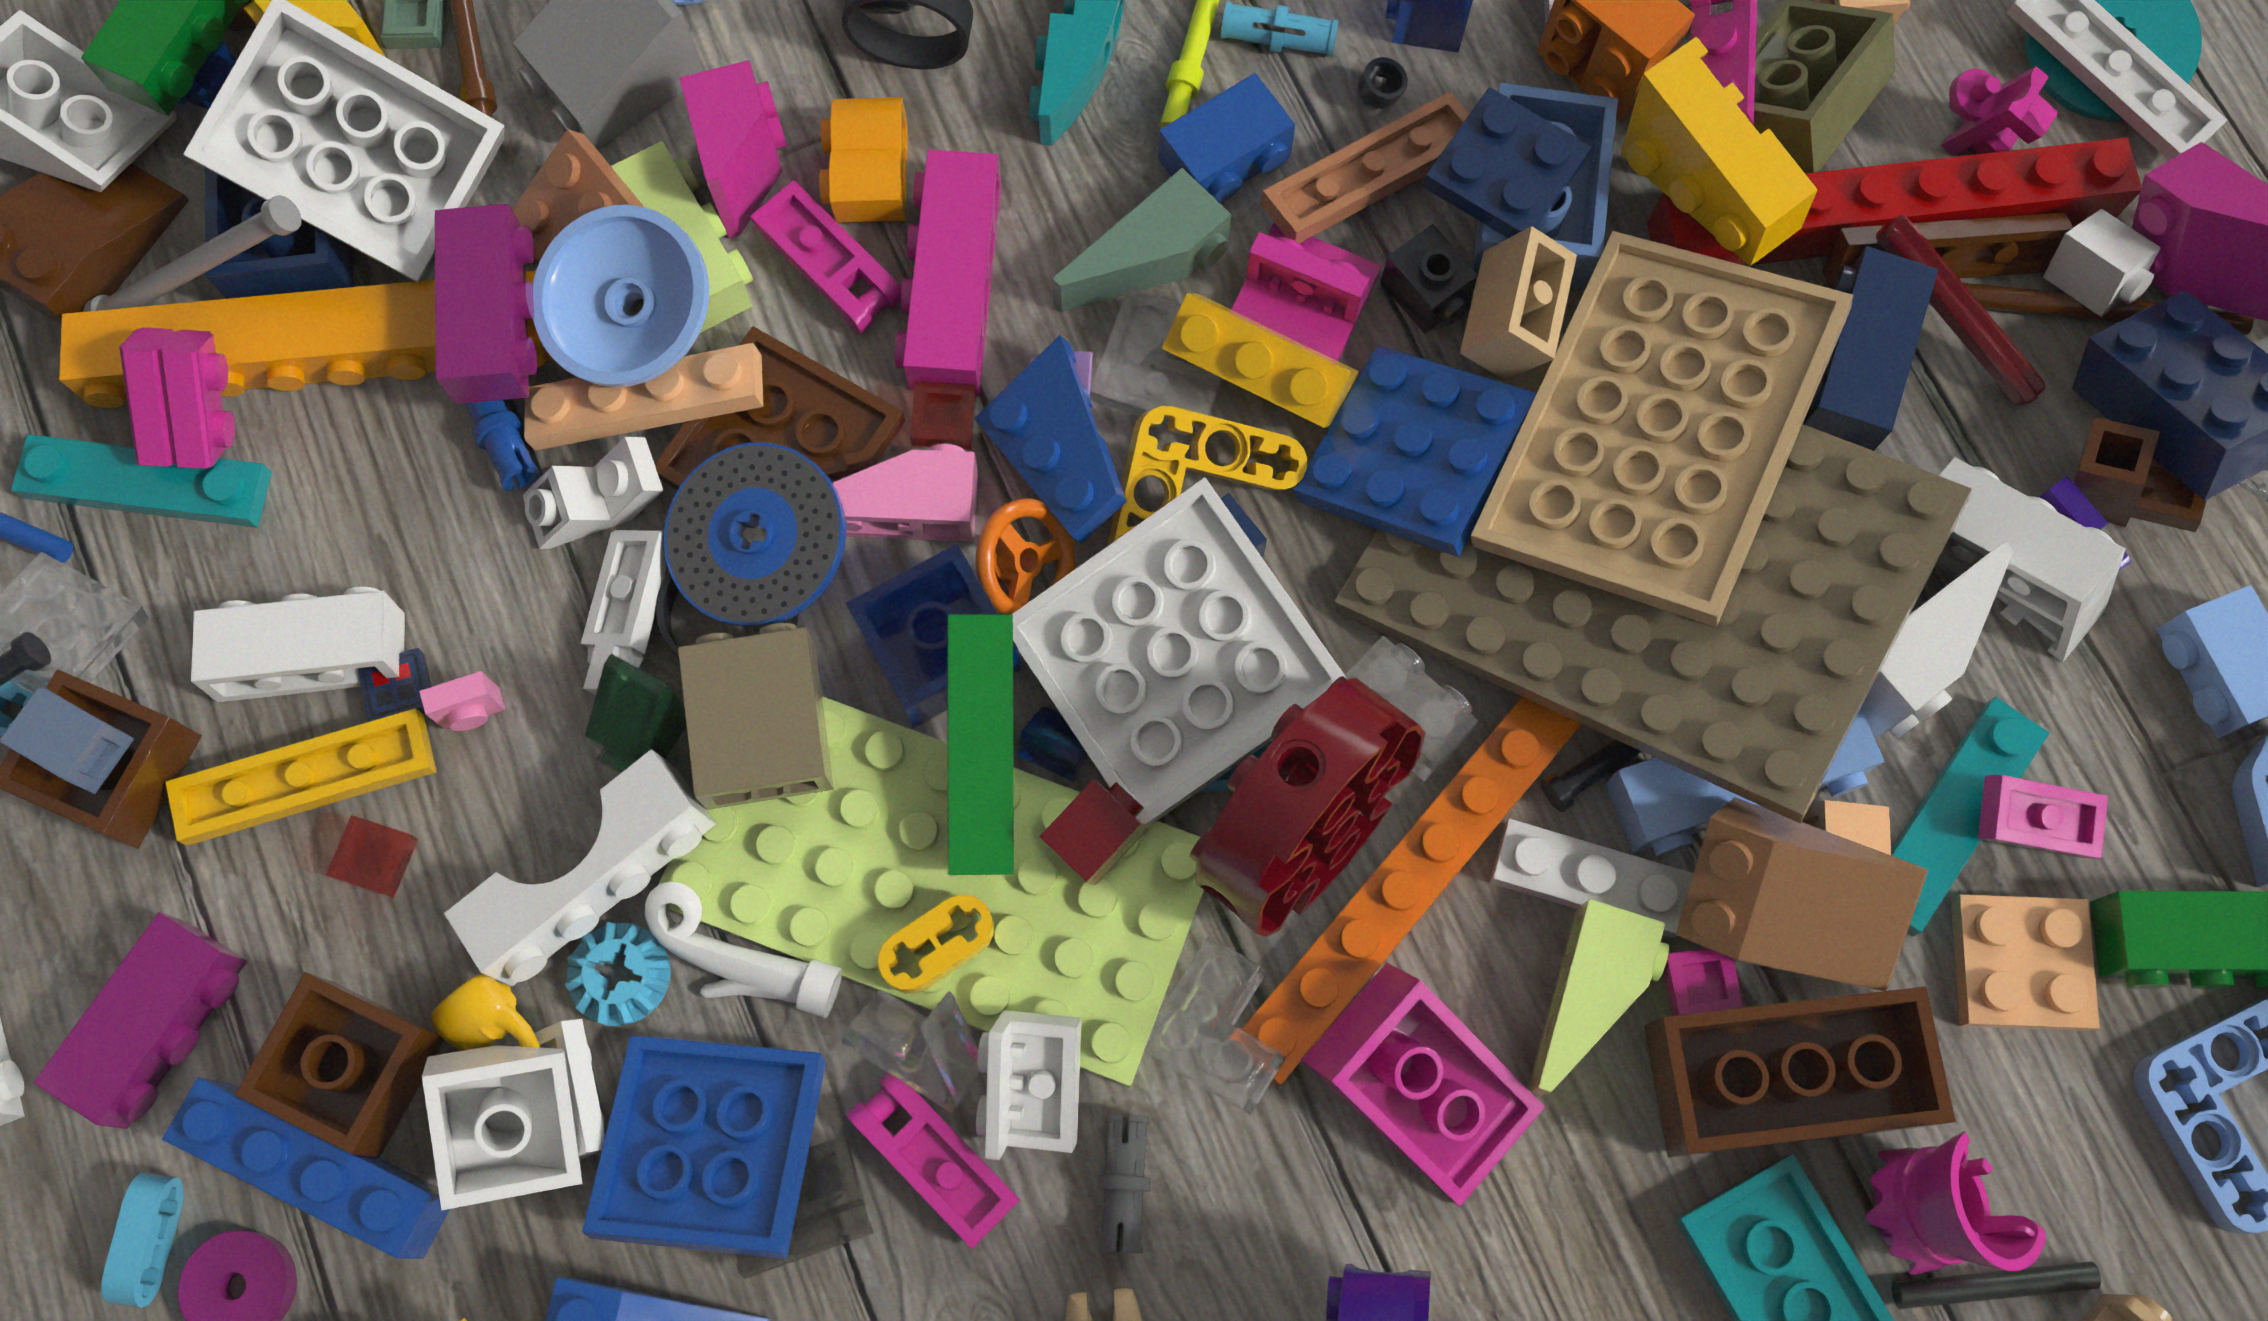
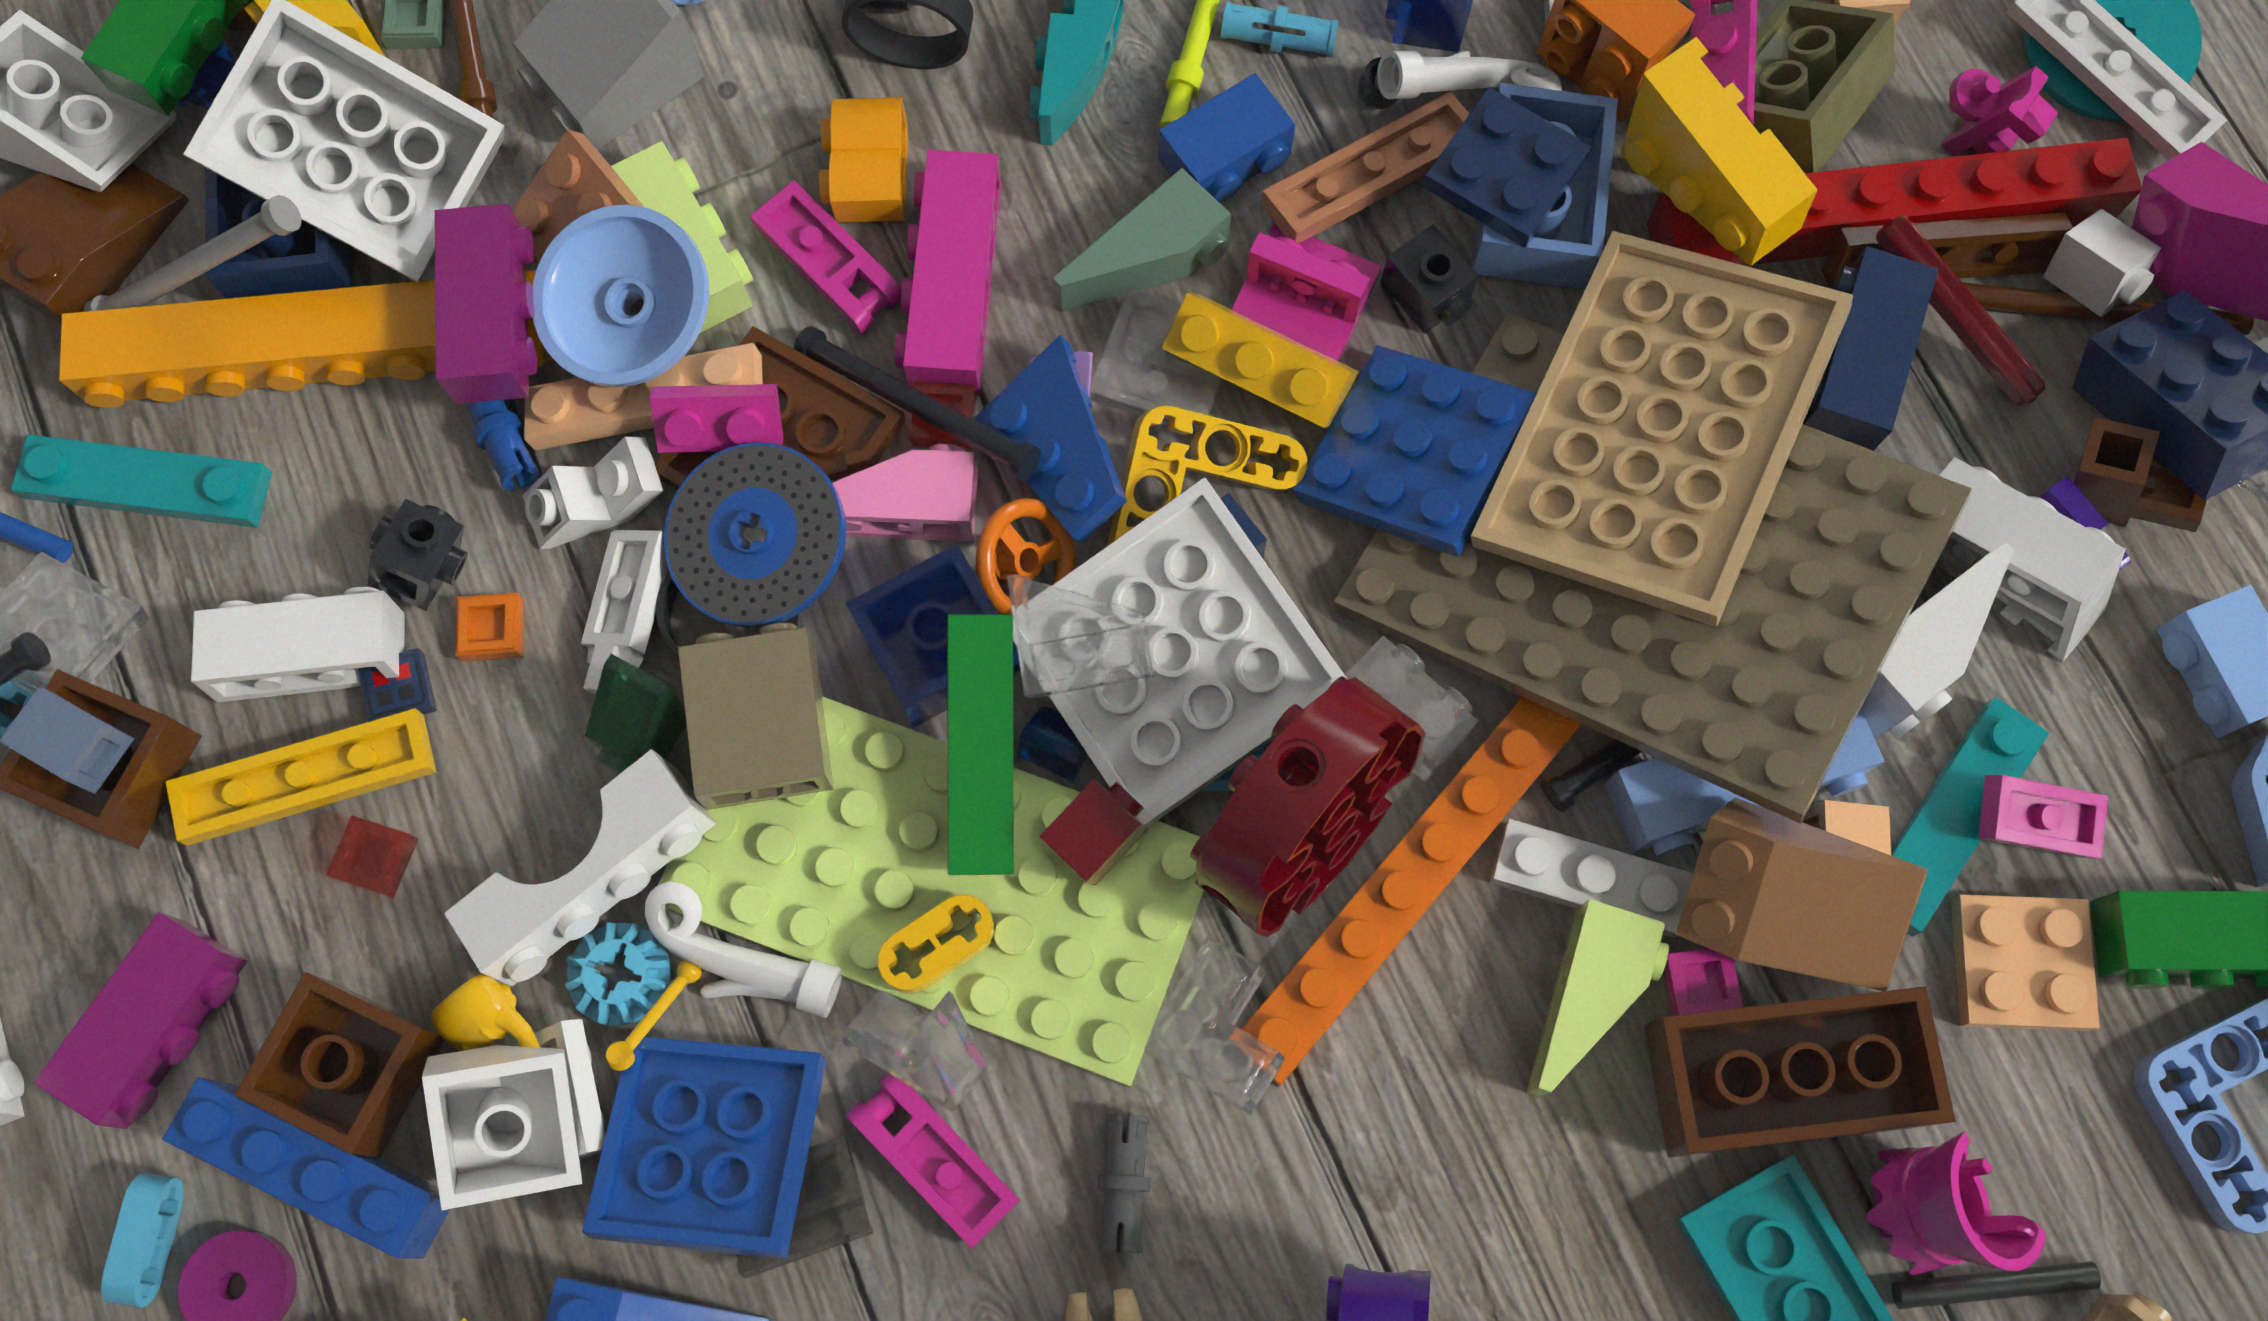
dark pink brick [119,327,235,469] -> none
bright pink plate [419,671,505,731] -> none
dark pink slope [679,60,787,239] -> none
white bracket [976,1010,1081,1160] -> none
dark pink slope [1301,963,1545,1207] -> none
tan brick [1460,226,1577,380] -> none
none -> black brick [368,499,468,611]
none -> orange tile [455,593,524,662]
none -> yellow hinge [606,960,702,1071]
none -> dark pink plate [649,384,783,453]
none -> black bar [794,326,1041,481]
none -> clear wing [1007,574,1154,699]
none -> white plant [1377,50,1562,99]

